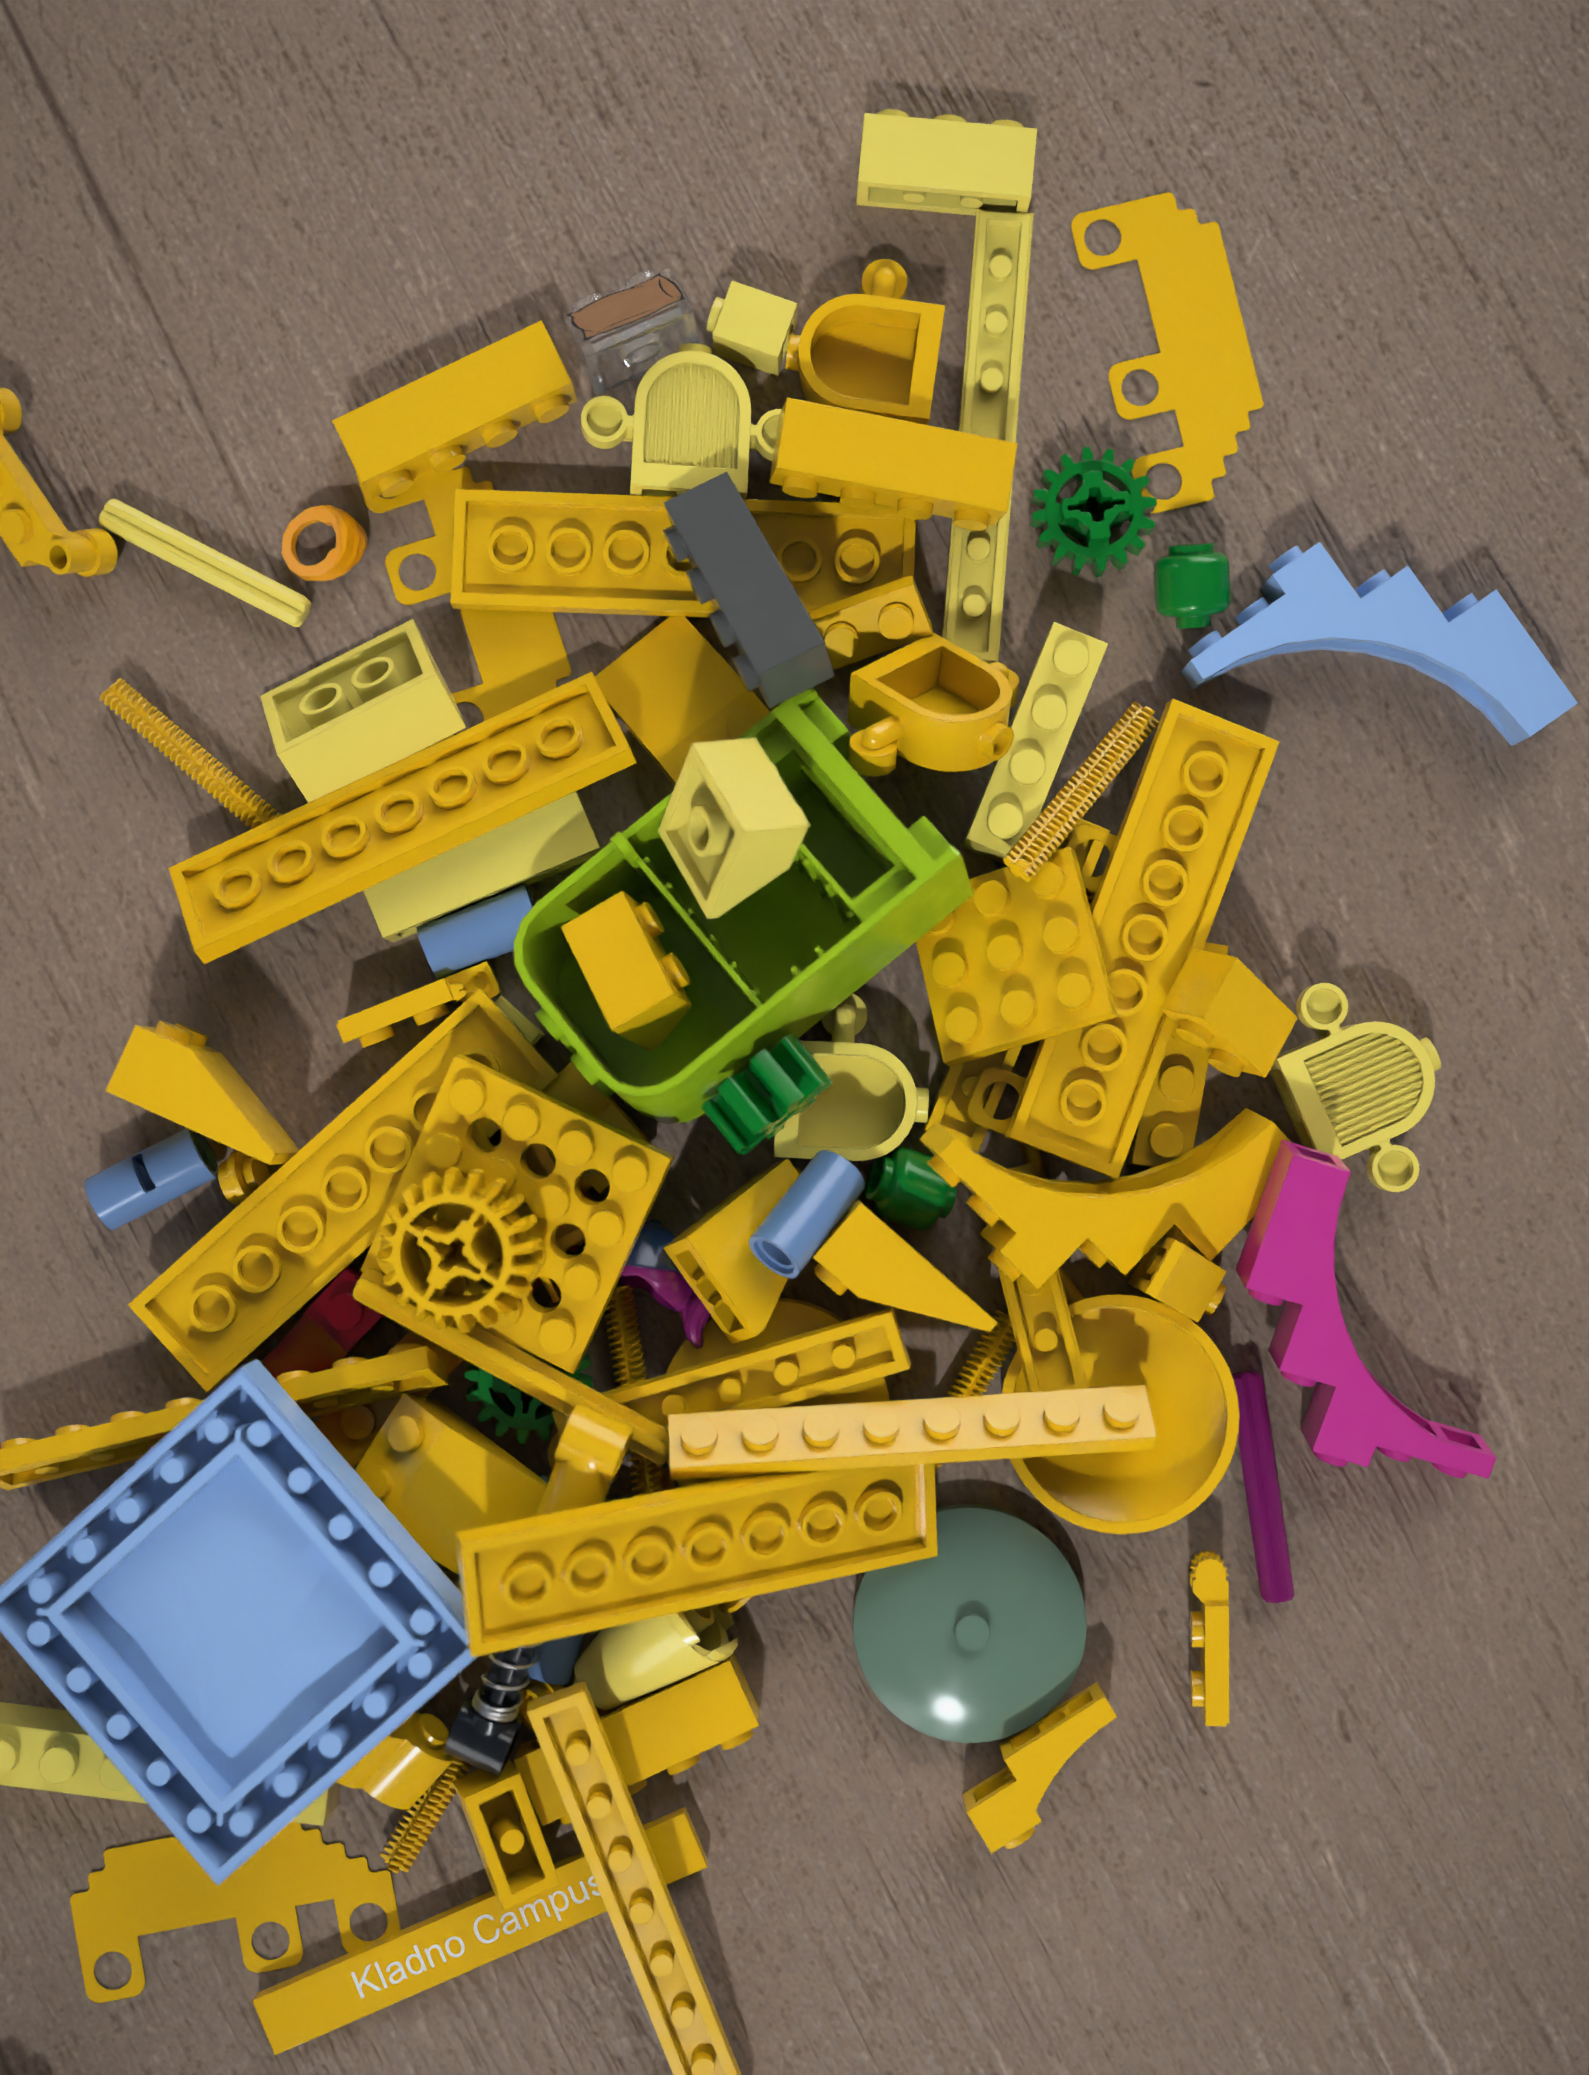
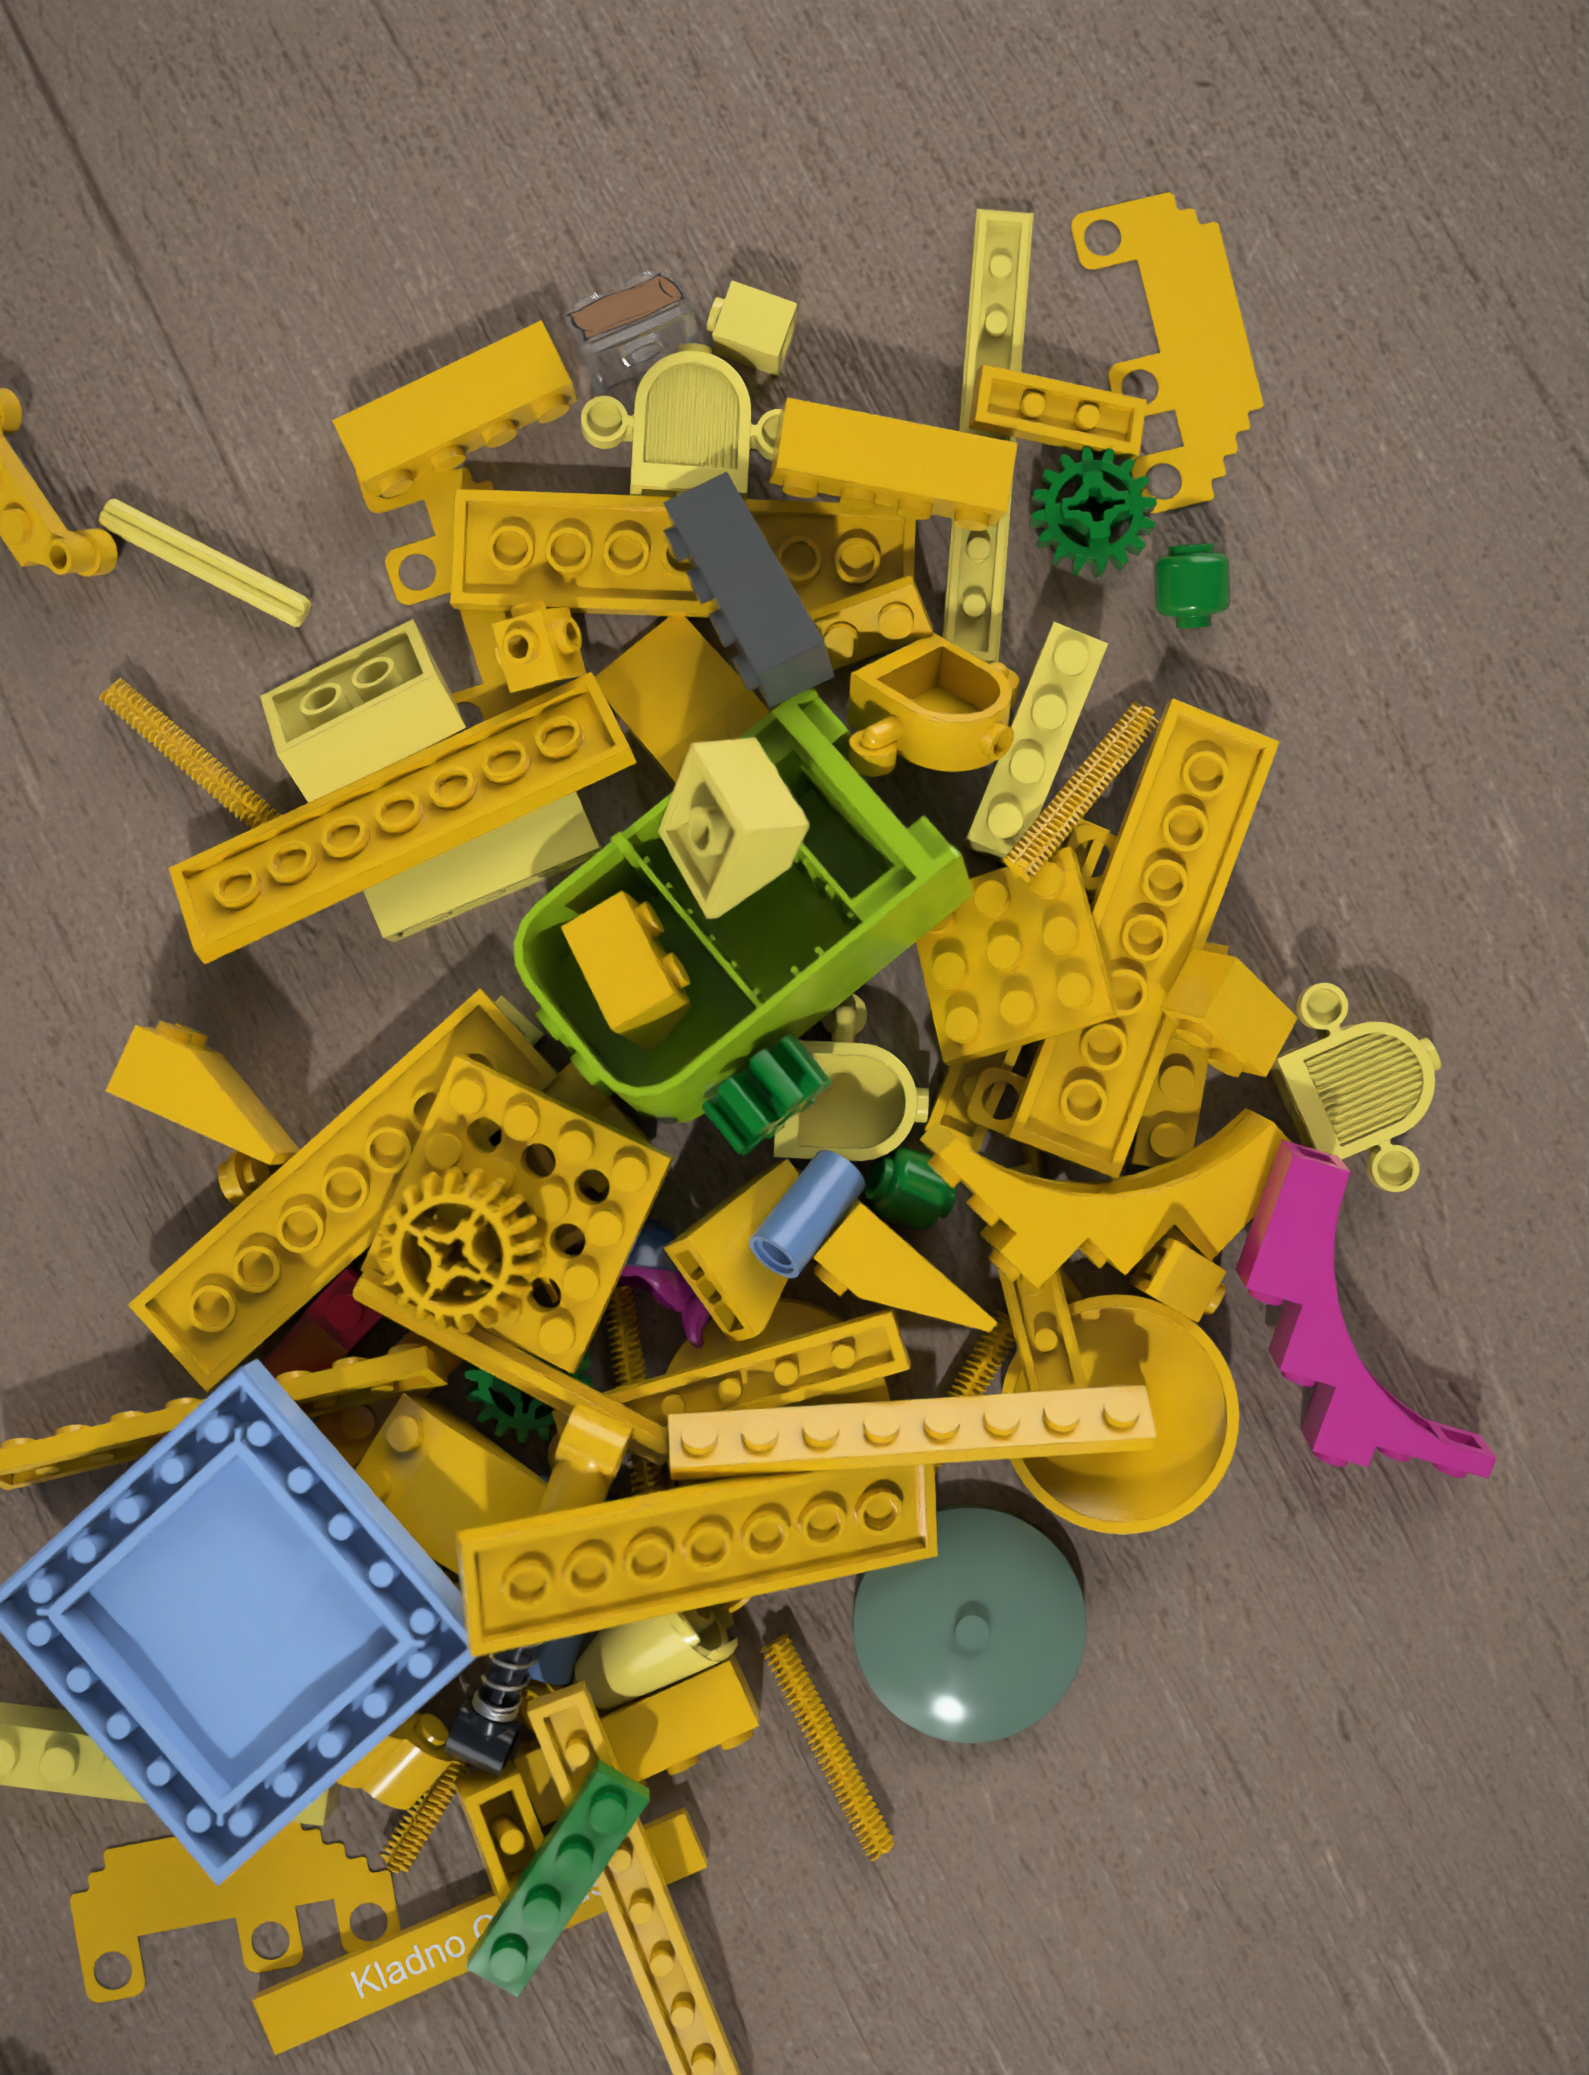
medium blue pin [85,1128,219,1230] -> none
light orange piece [281,505,368,581] -> none
yellow hinge [336,961,501,1048] -> none
medium blue pin [416,883,535,980] -> none
yellow piece [785,259,945,425] -> none
light yellow brick [856,109,1037,216] -> none
yellow slope [962,1682,1117,1853] -> none
light blue arch [1181,542,1578,746] -> none
yellow hinge [1189,1548,1229,1727] -> none
magenta axle [1231,1370,1294,1603] -> none
none -> green plate [466,1760,650,1997]
none -> yellow brick [491,599,586,693]
none -> yellow axle [760,1633,896,1861]
none -> yellow plate [969,364,1147,461]

